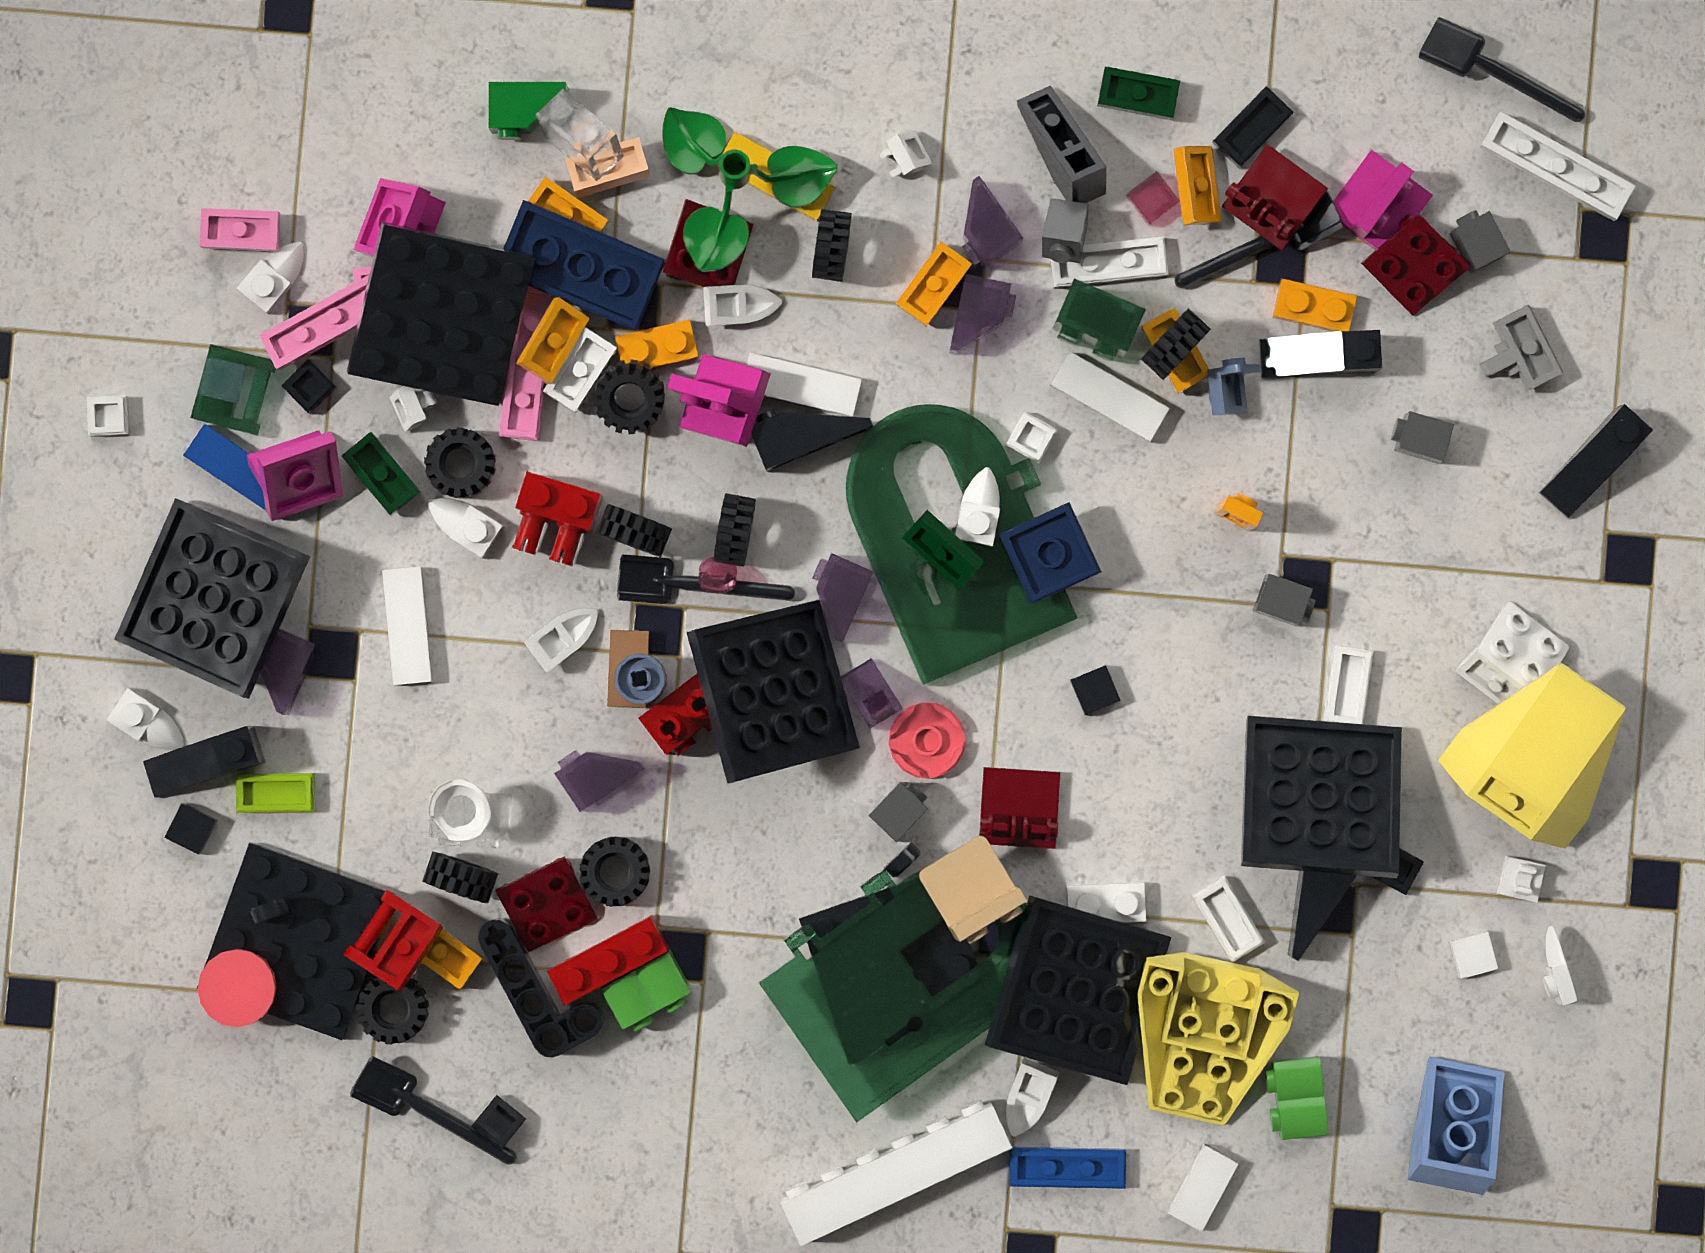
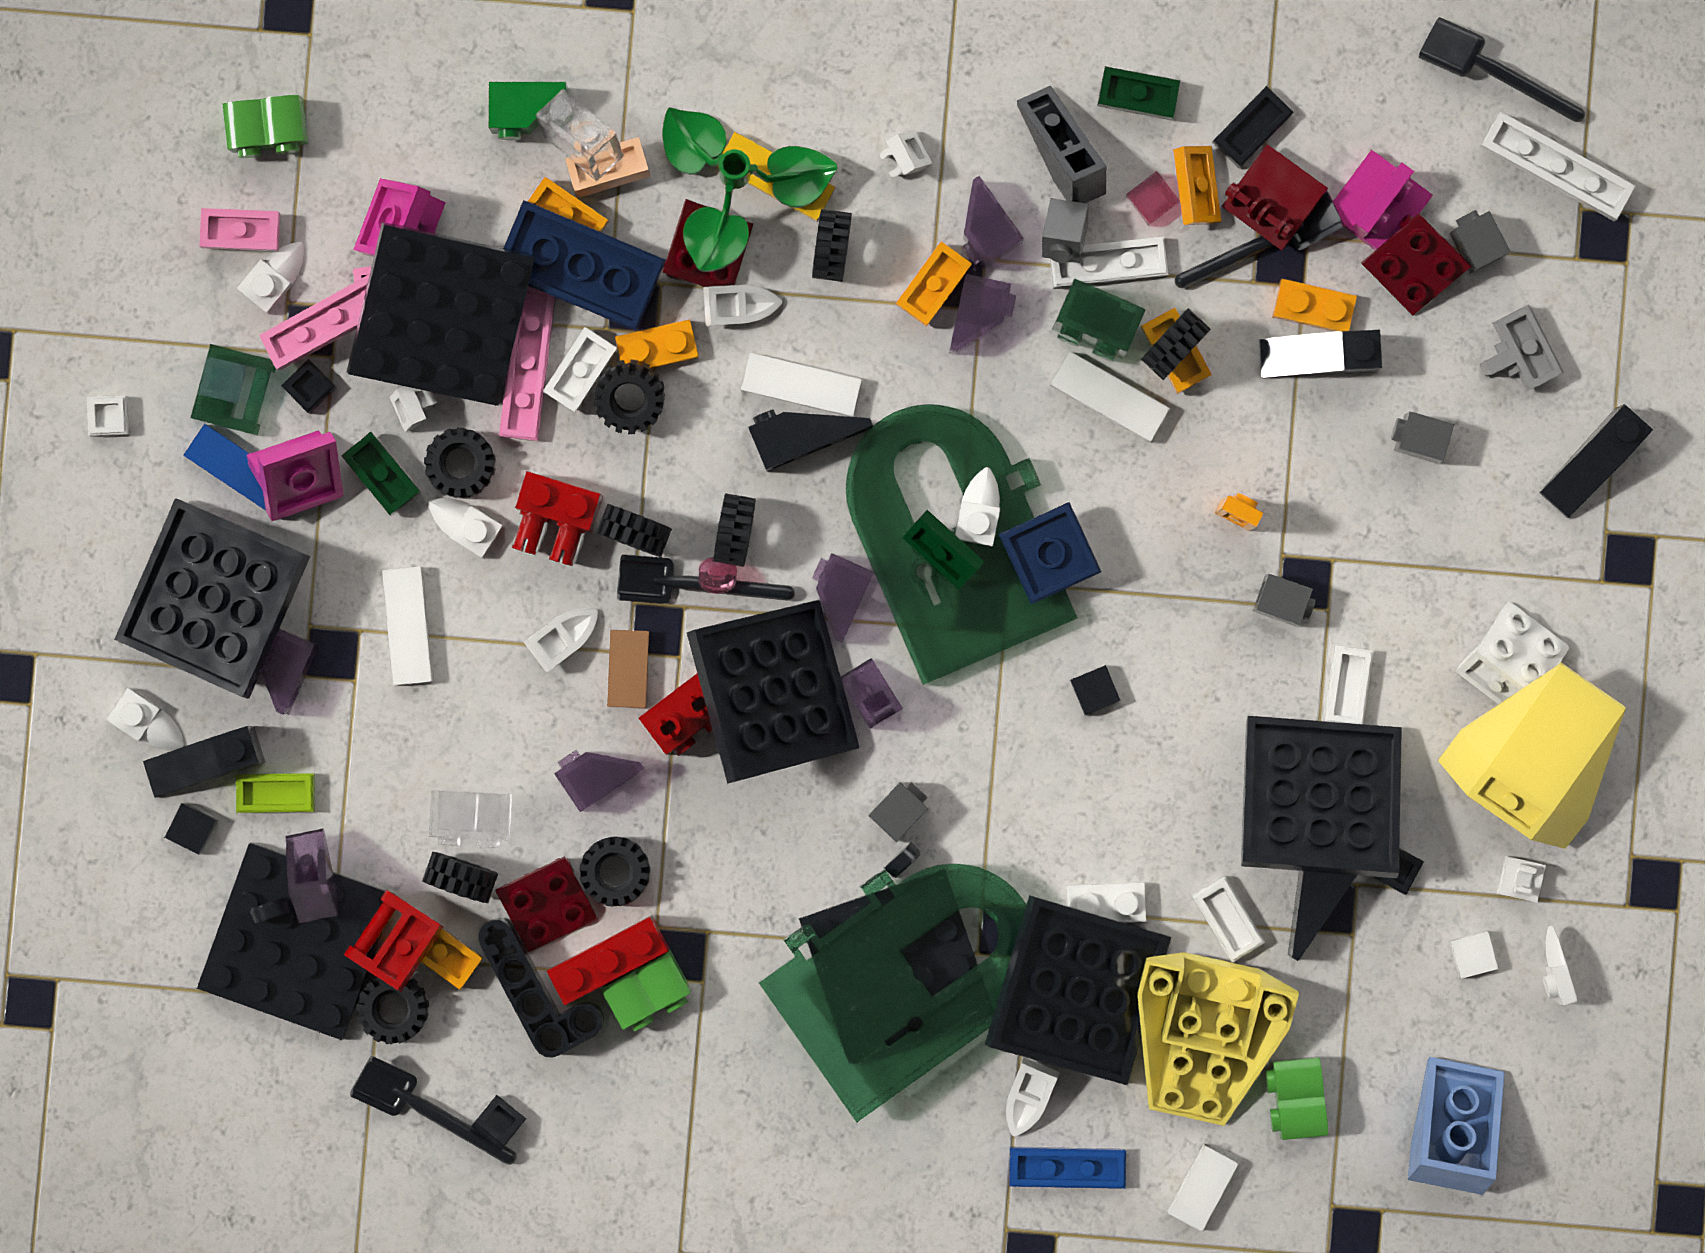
coral tile [198,949,277,1027] -> none
white piece [428,779,491,842] -> none
light orange plate [516,297,590,384] -> none
sand blue wheel [614,654,667,704] -> none
dark pink bracket [667,354,771,447] -> none
white brick [781,1100,1012,1246] -> none
coral tile [889,702,965,779] -> none
tan bracket [919,836,1027,944] -> none
dark red hinge [979,767,1060,849] -> none
white tile [1005,411,1058,464] -> none
sand blue bracket [1207,358,1261,416] -> none
none -> bright green brick [222,95,308,159]
none -> clear purple slope [285,828,338,923]

